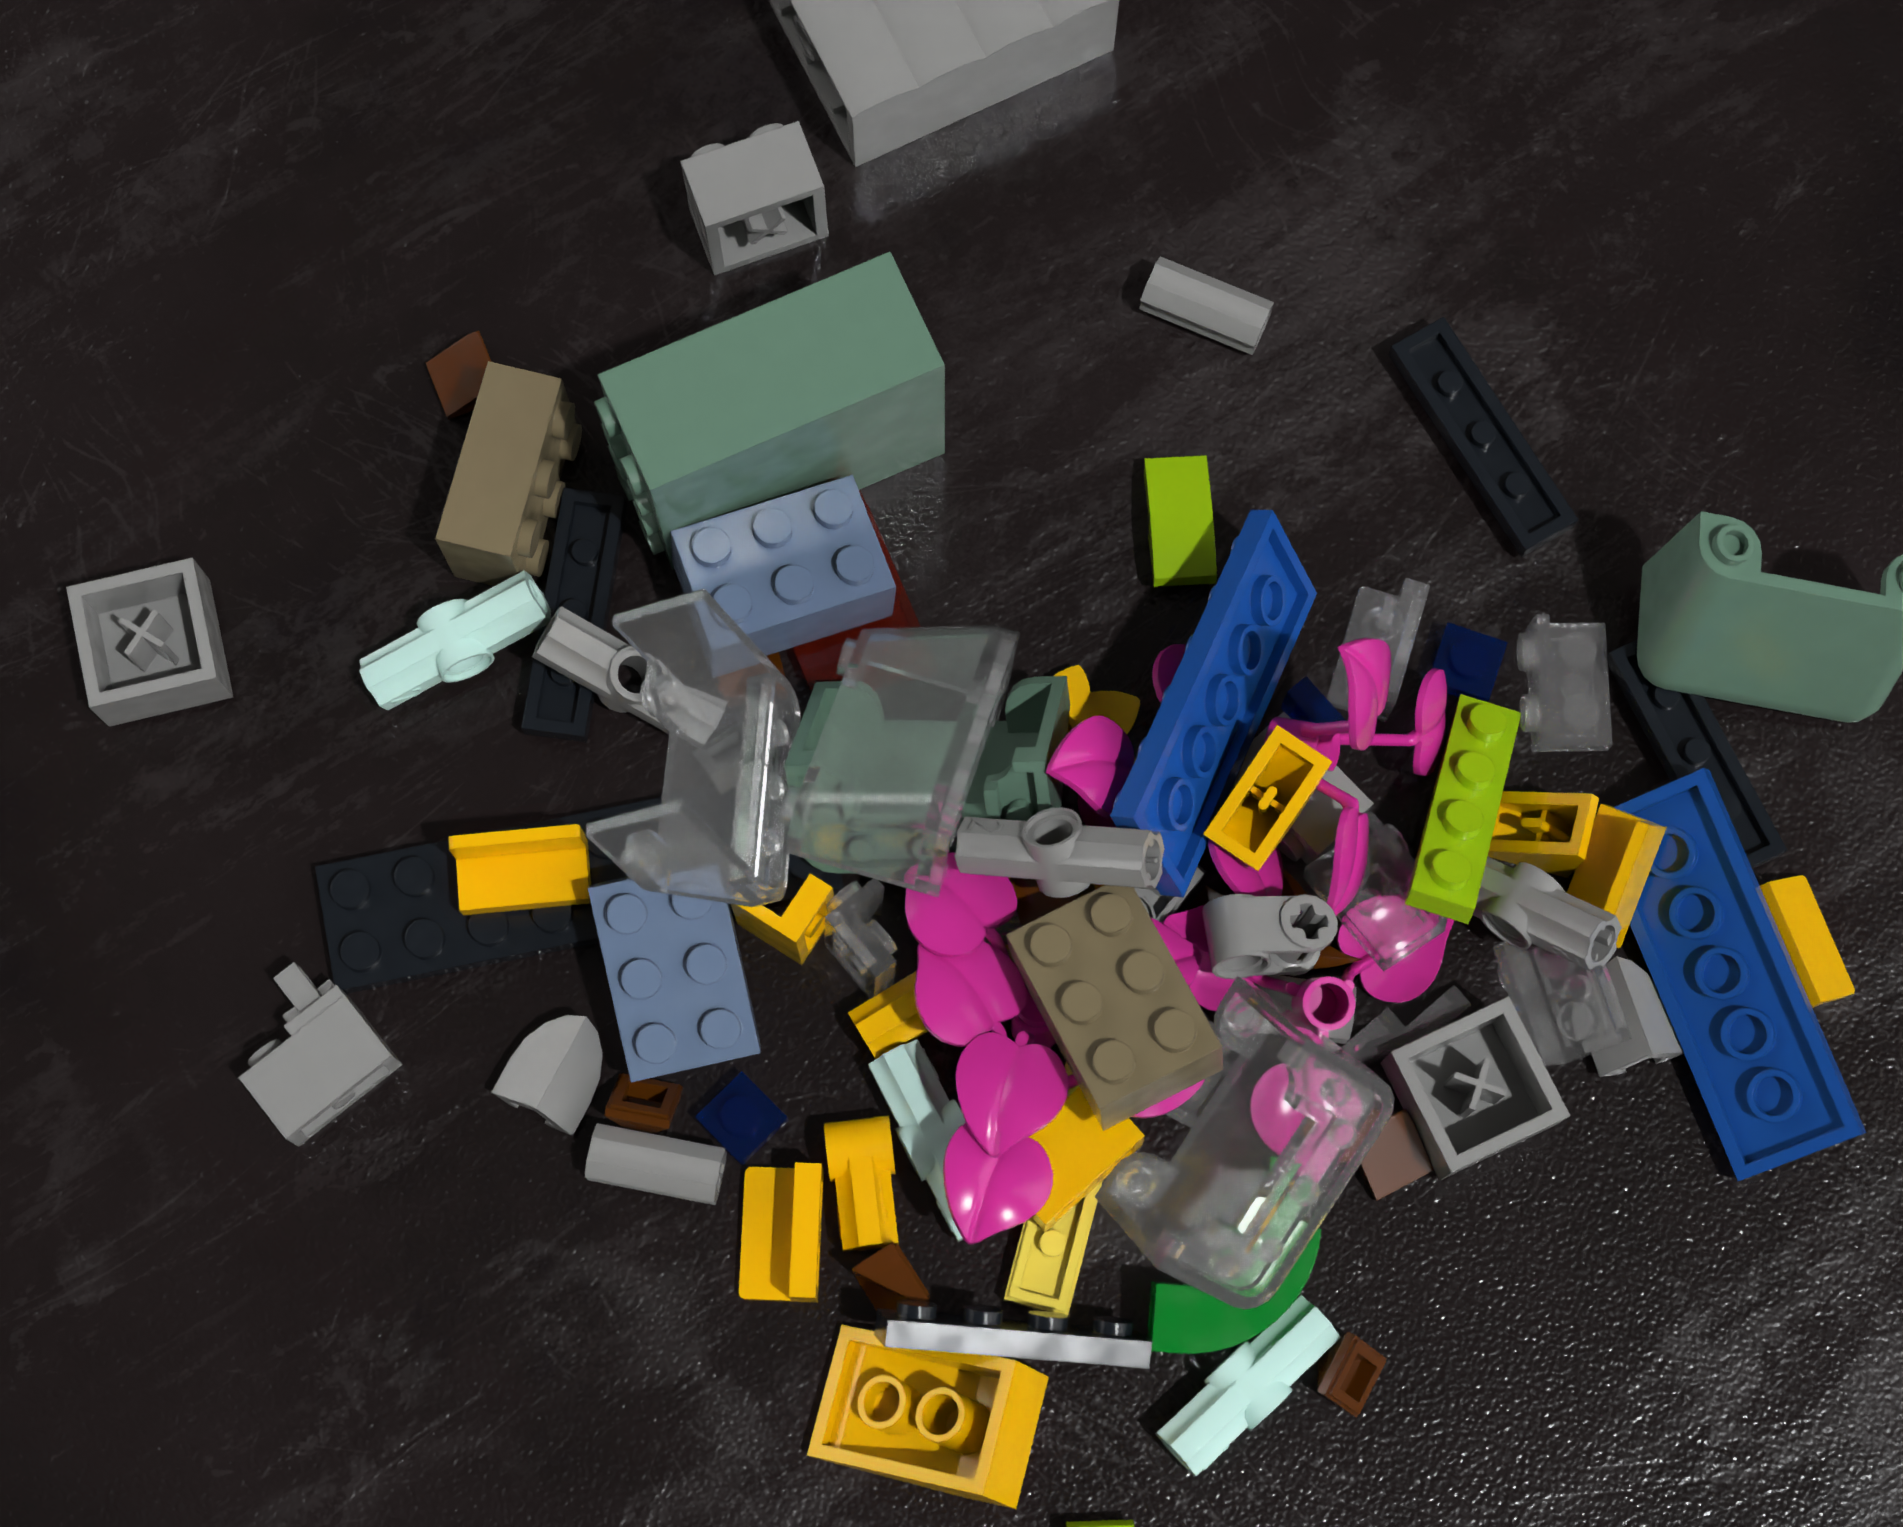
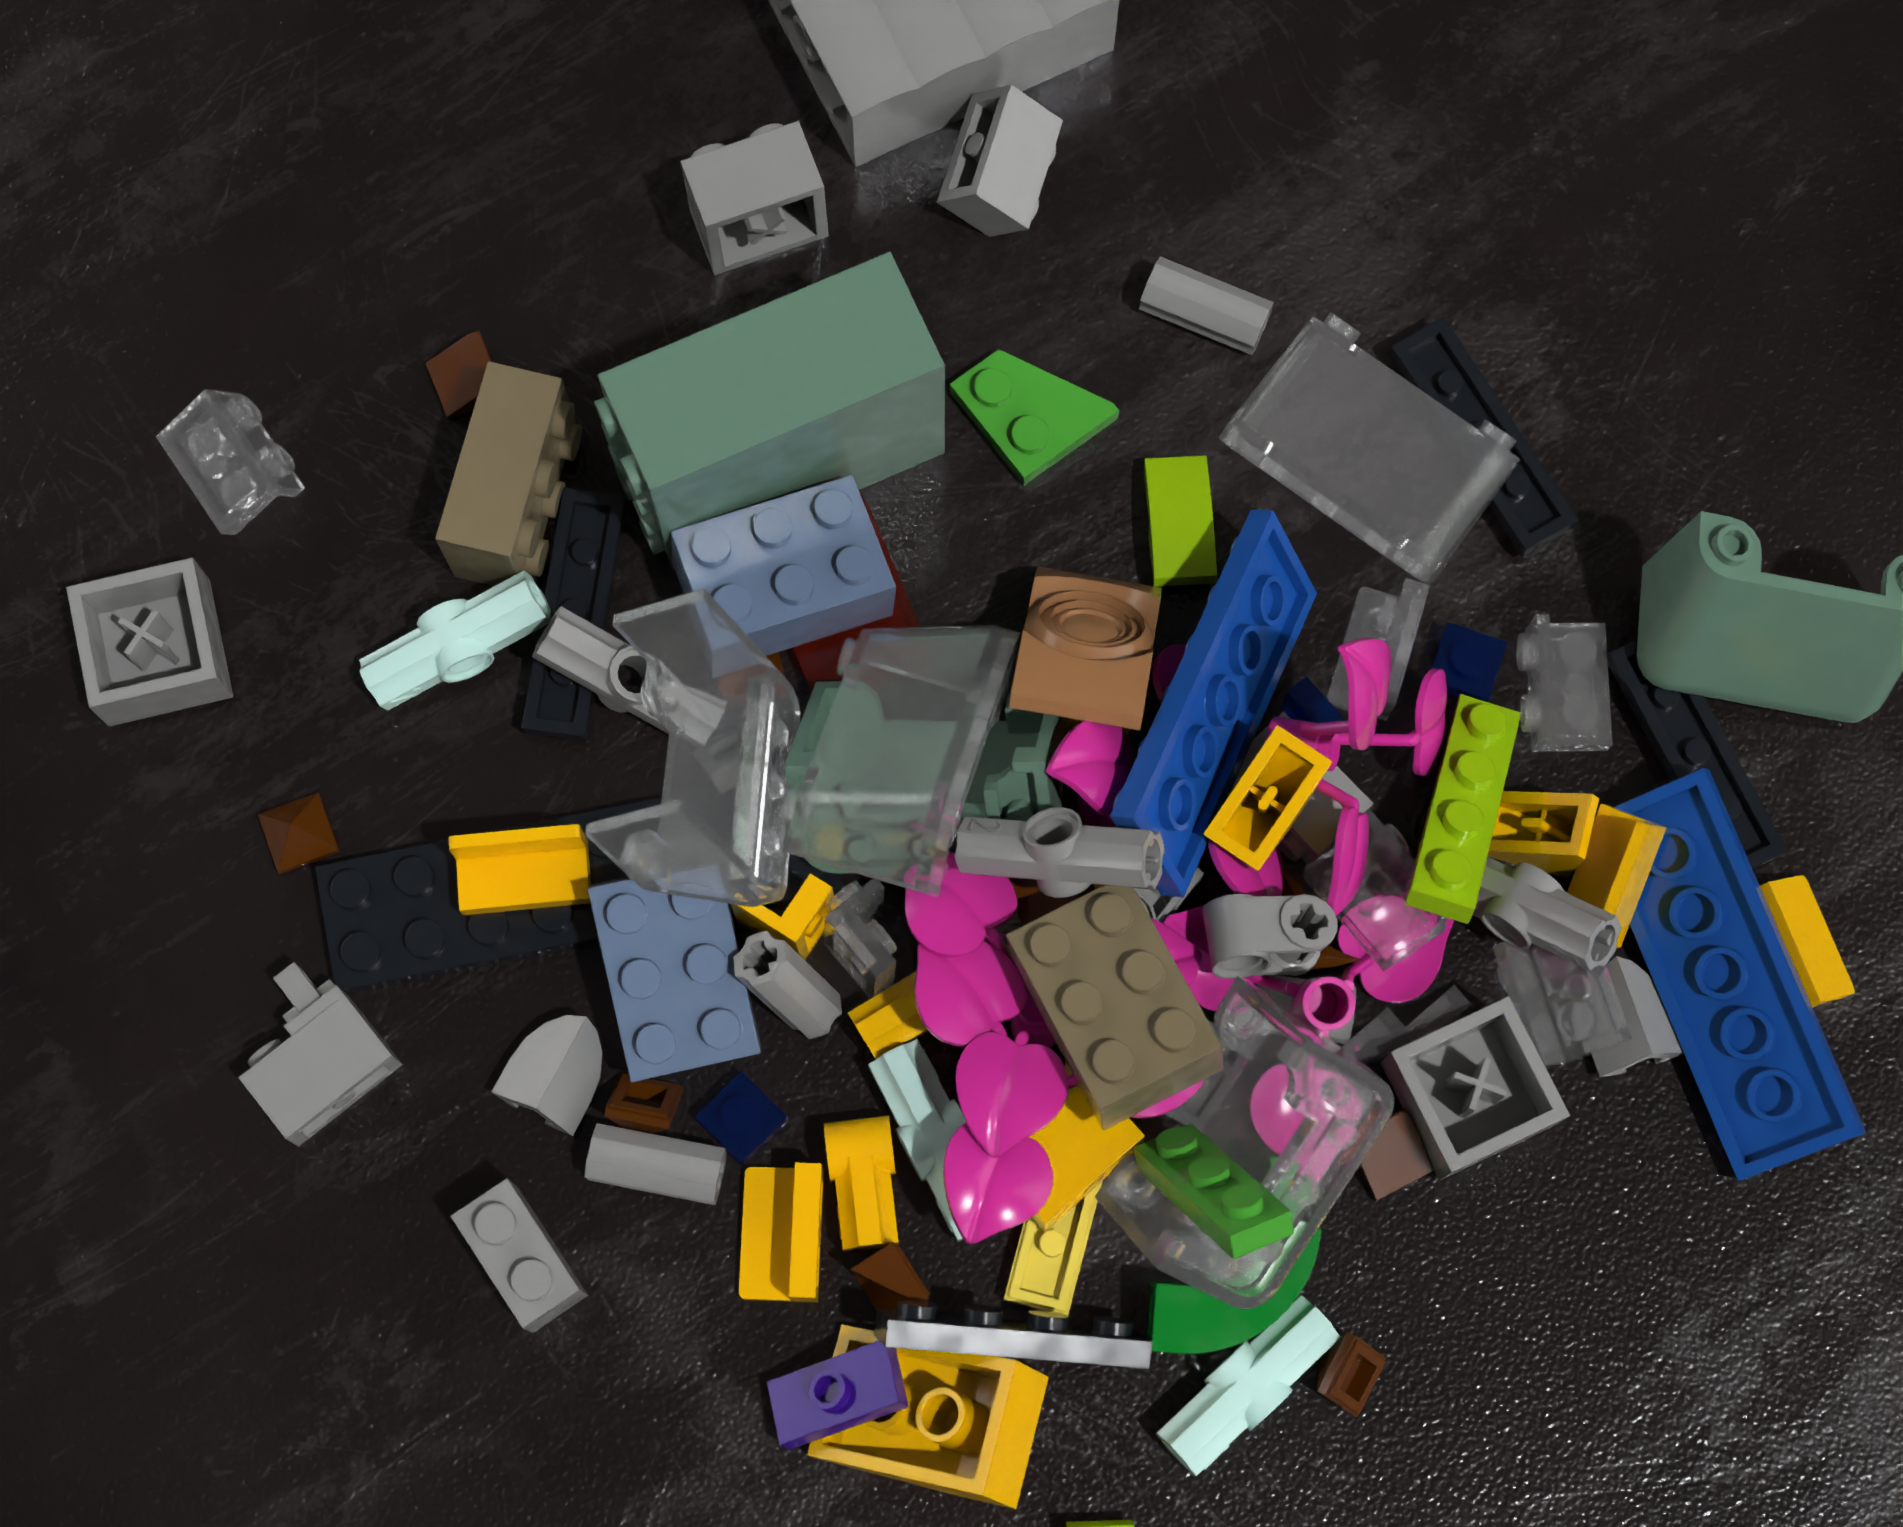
none -> clear bracket [156,389,304,535]
none -> reddish brown slope [258,792,340,875]
none -> light grey brick [451,1179,588,1333]
none -> light grey axle [733,931,842,1039]
none -> dark purple plate [767,1341,909,1450]
none -> light grey brick [937,84,1063,237]
none -> bright green wing [950,349,1119,486]
none -> medium nougat slope [1008,566,1162,730]
none -> bright green plate [1133,1123,1294,1260]
none -> clear windscreen [1218,312,1521,584]

